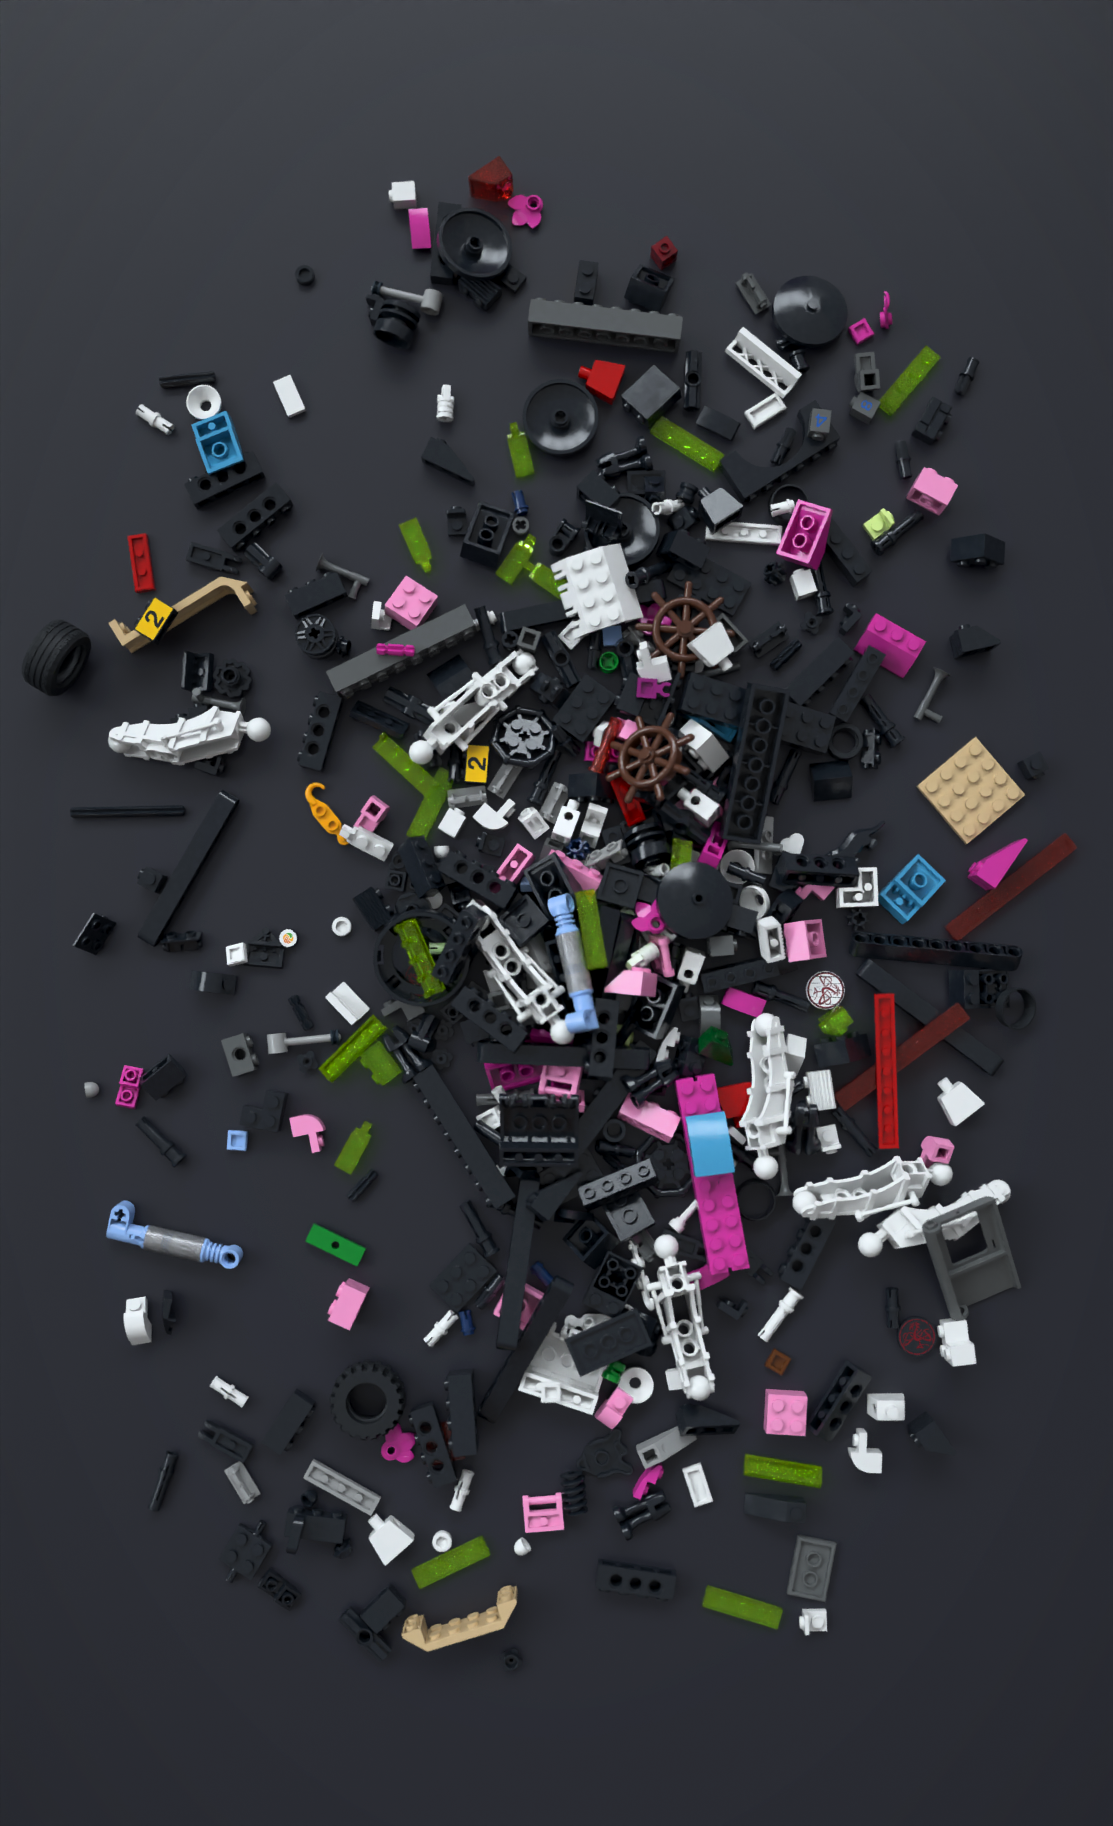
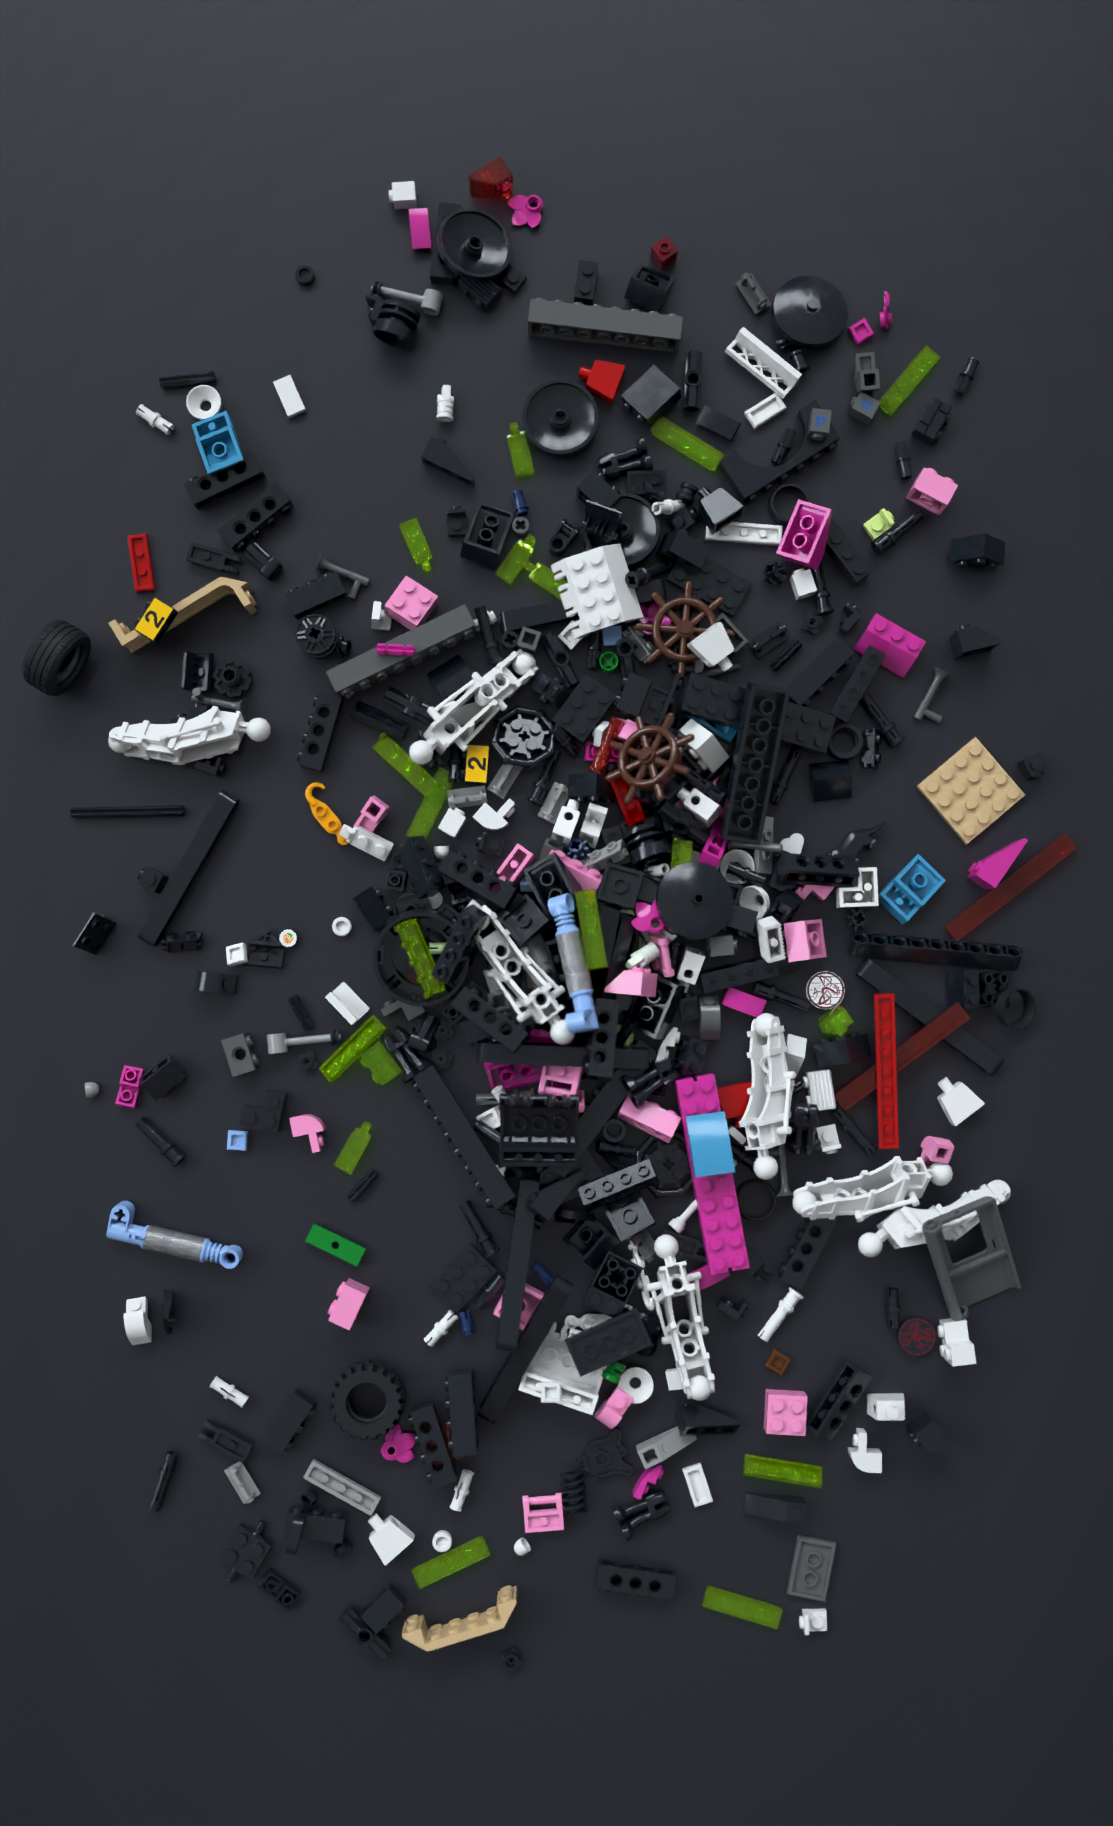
white bracket [518,807,550,839] -> none
white brick [636,641,672,683] -> none
magenta plate [636,678,671,699] -> none
dark green slope [698,1026,733,1066] -> none
white pin [770,499,795,517] -> none

